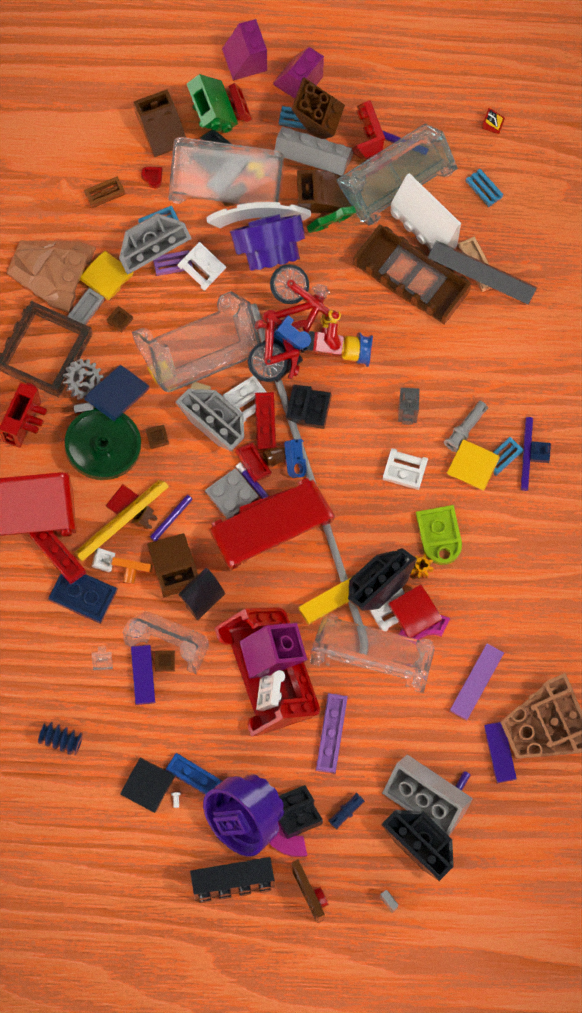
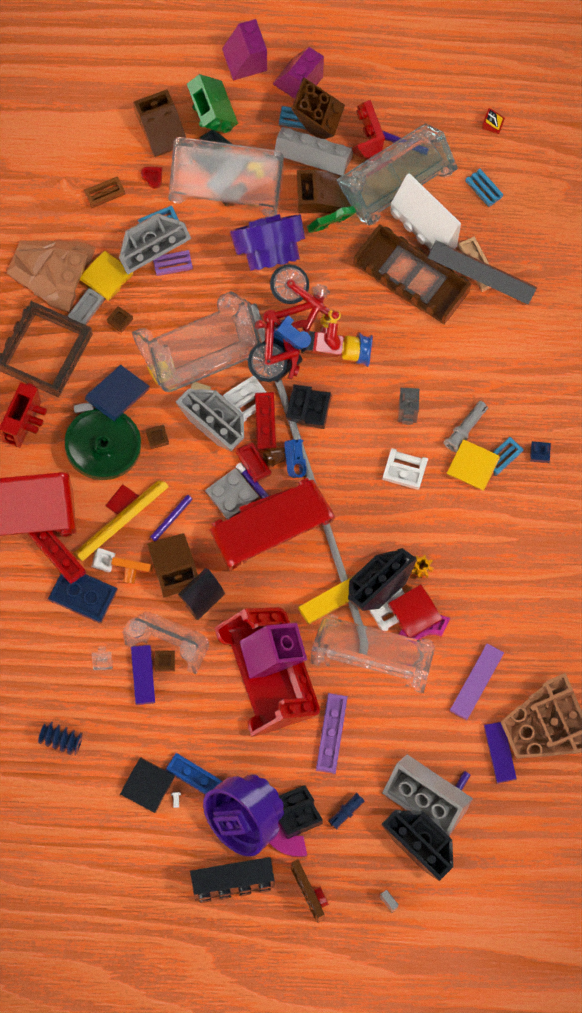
light grey gear [63,359,104,400] -> none
reddish brown tile [131,506,157,529] -> none
white plate [177,242,226,291] -> none
white tile [207,202,311,228] -> none
red tile [227,83,252,122] -> none
white plate [256,670,285,711] -> none
lime tile [416,505,462,565] -> none
dark purple bar [521,417,533,491] -> none

